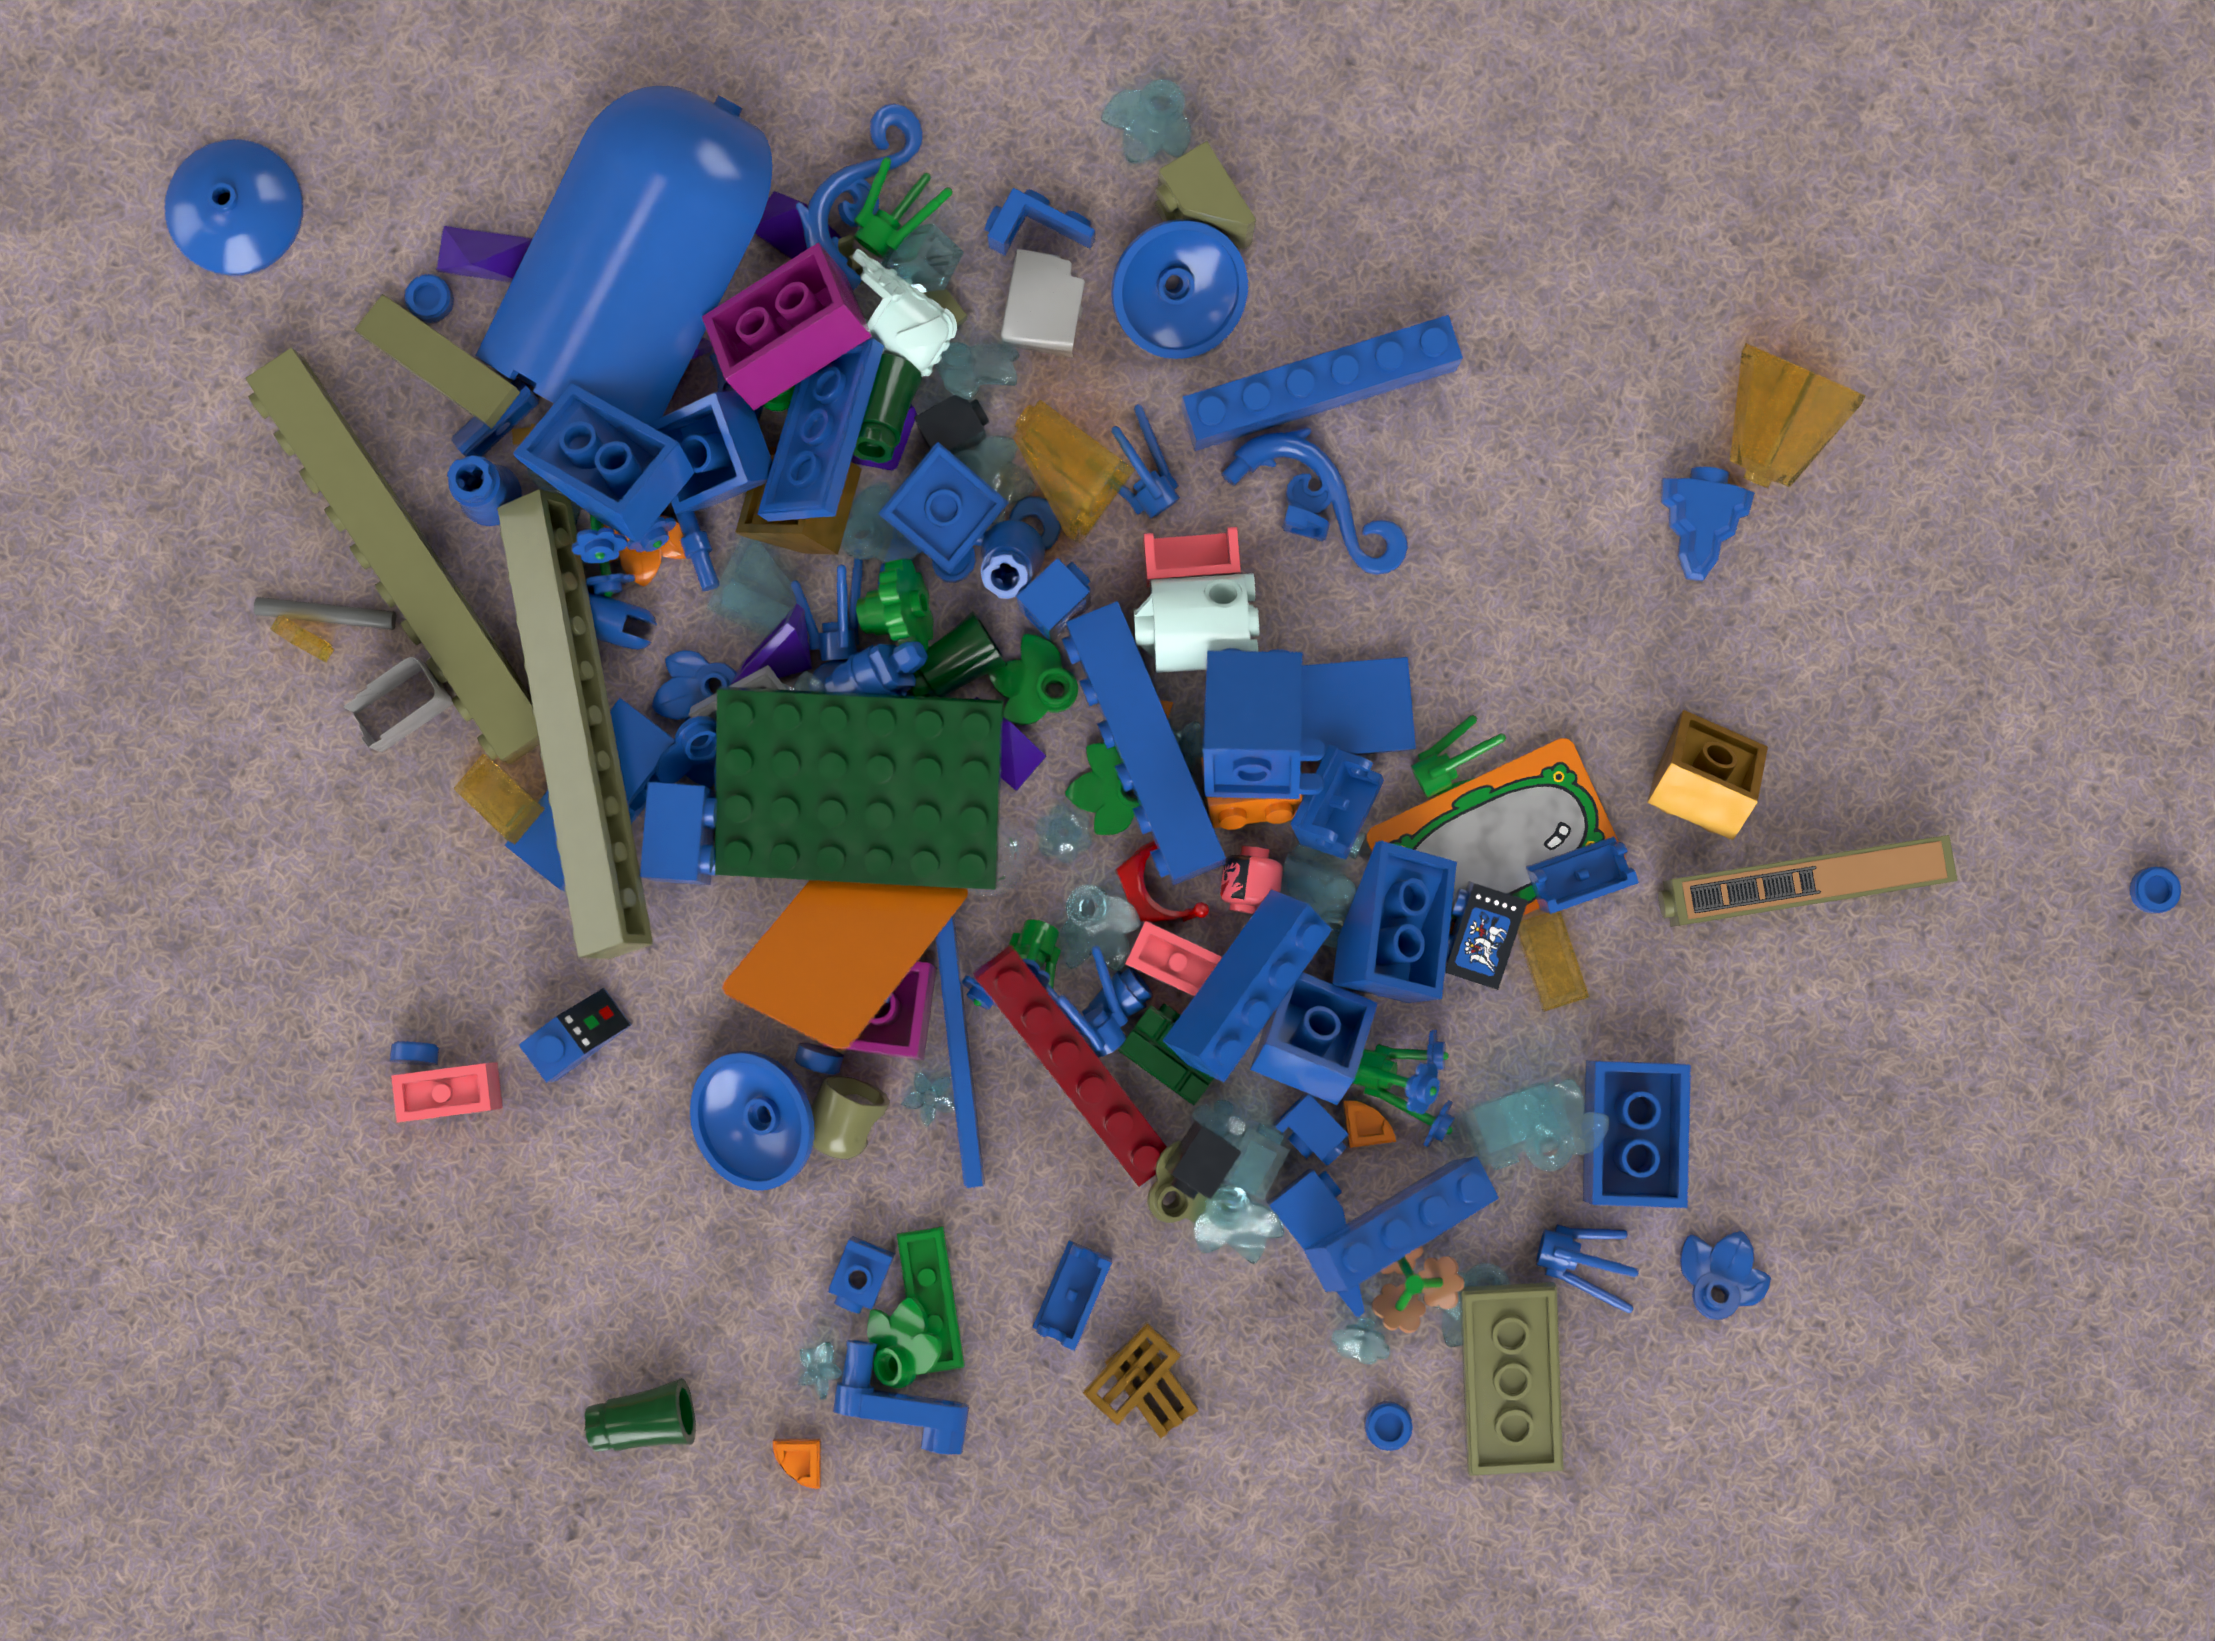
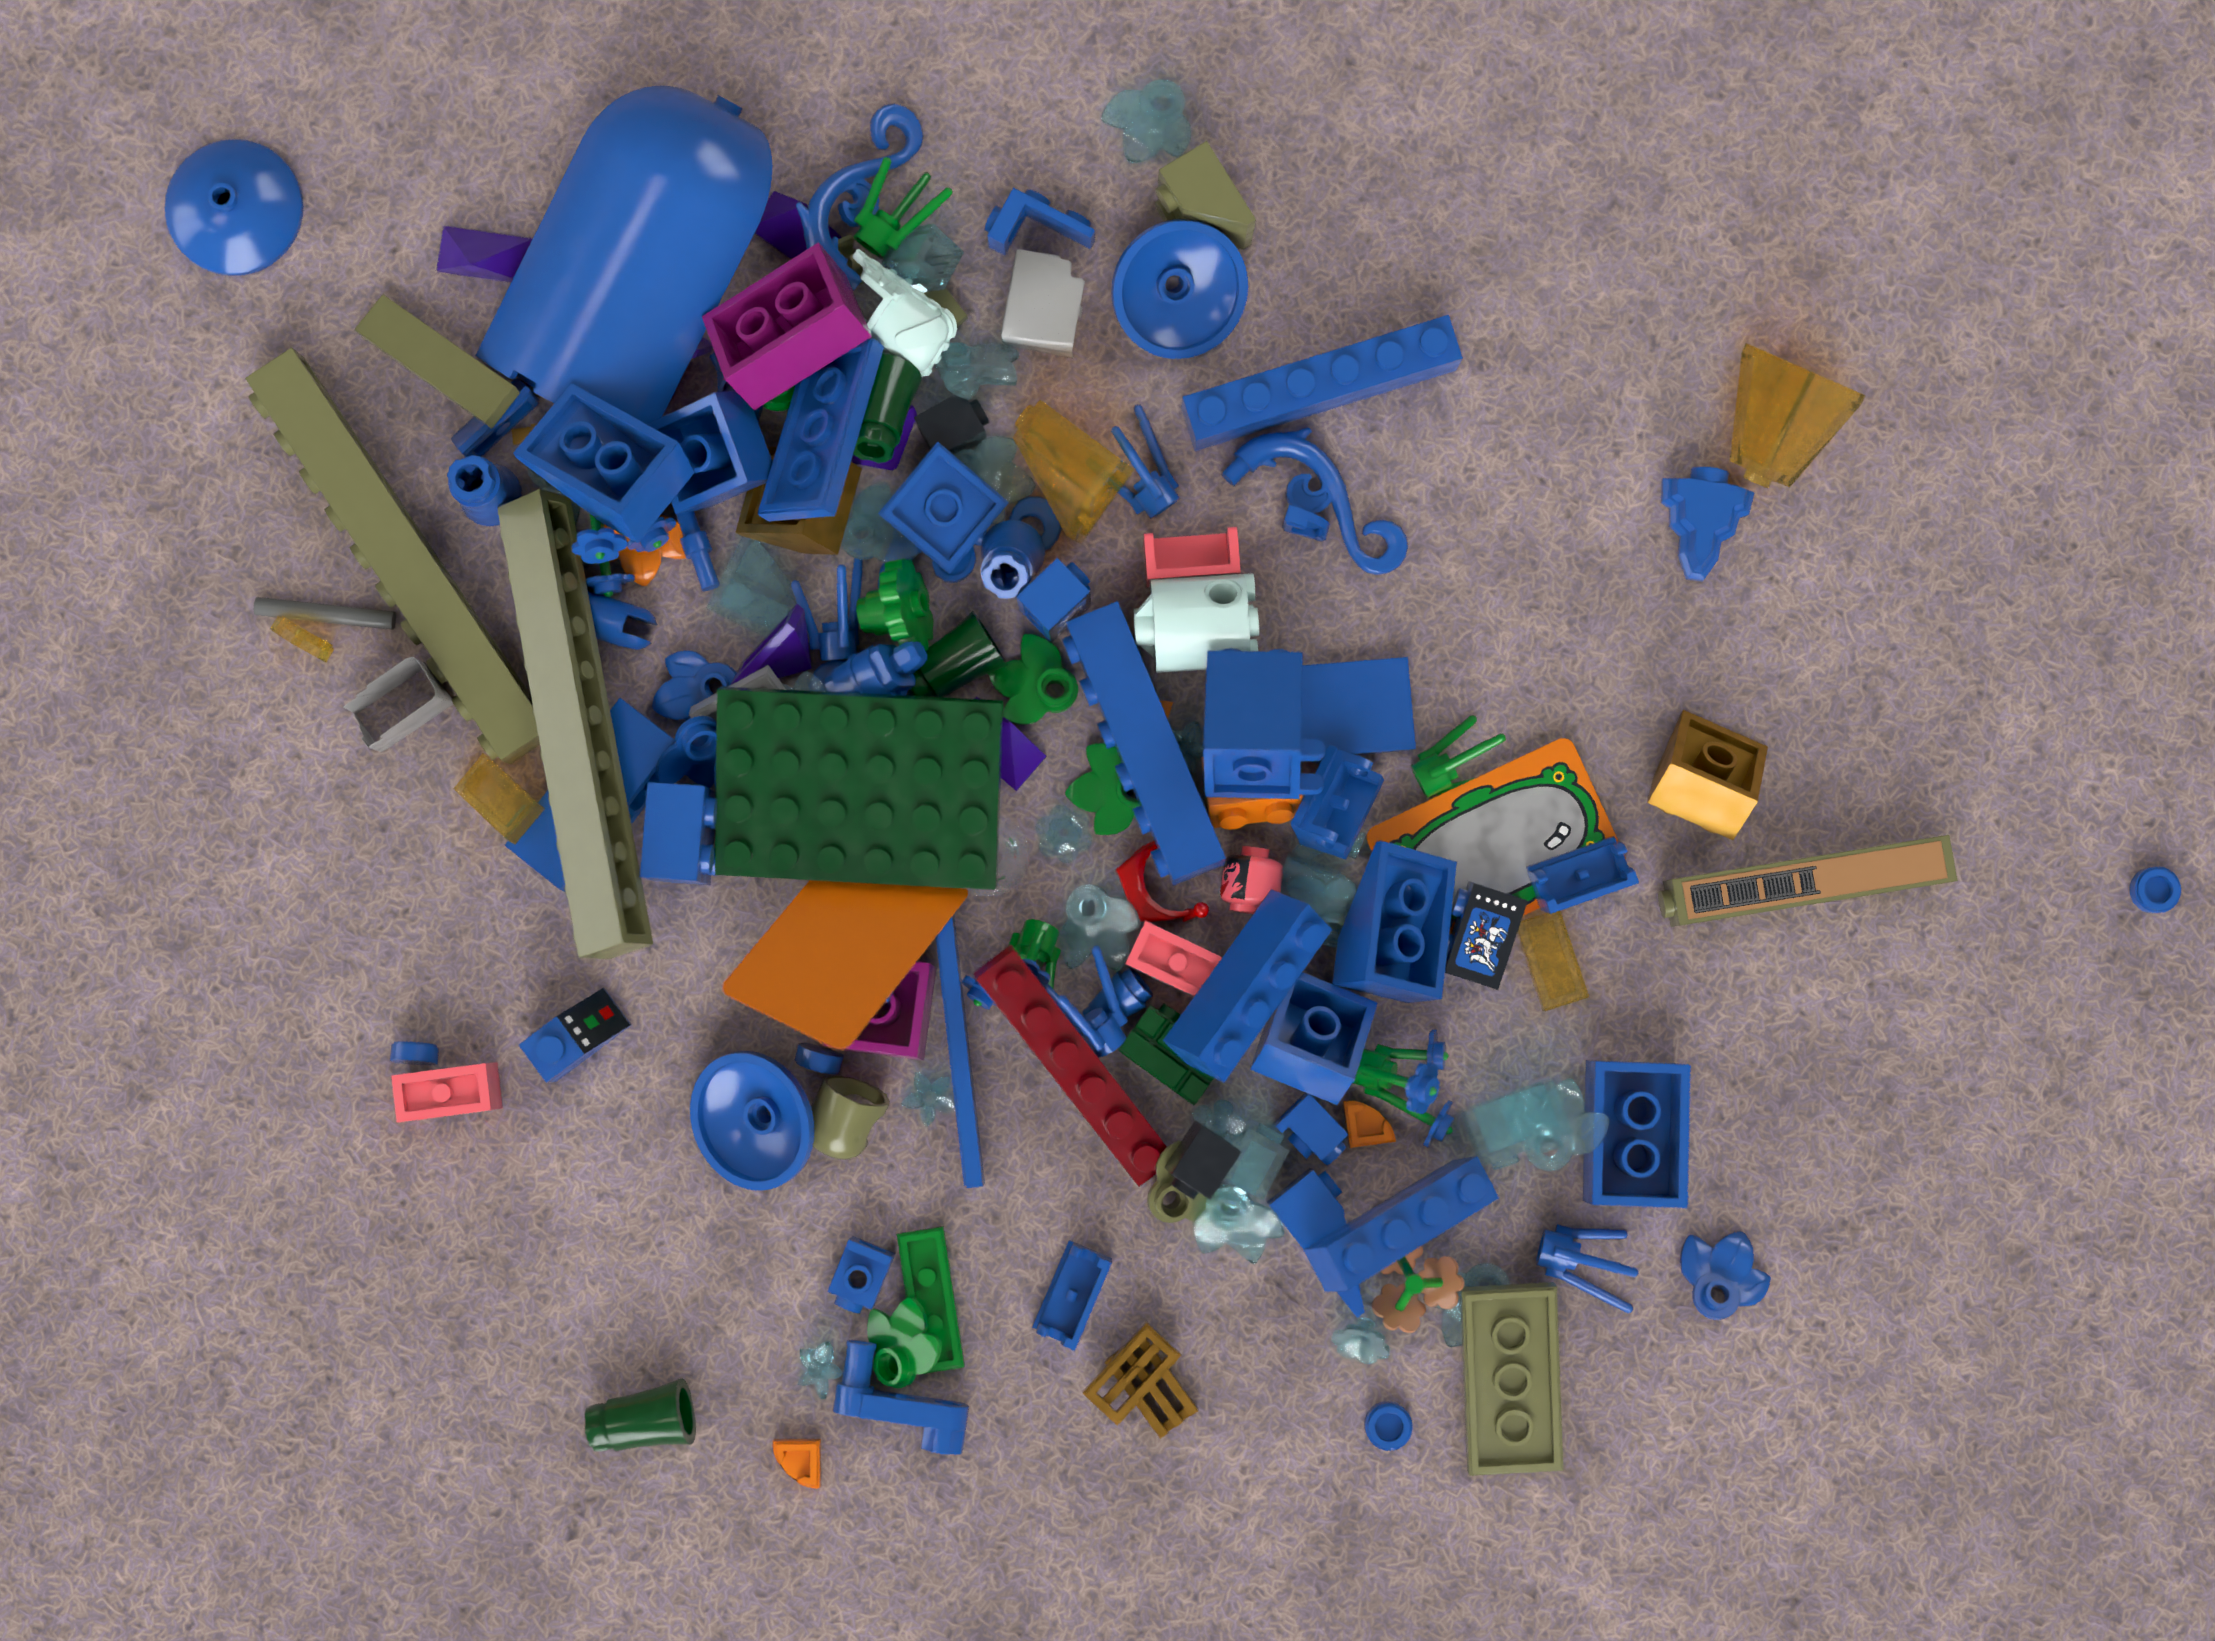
blue tile [405,274,454,323] -> none

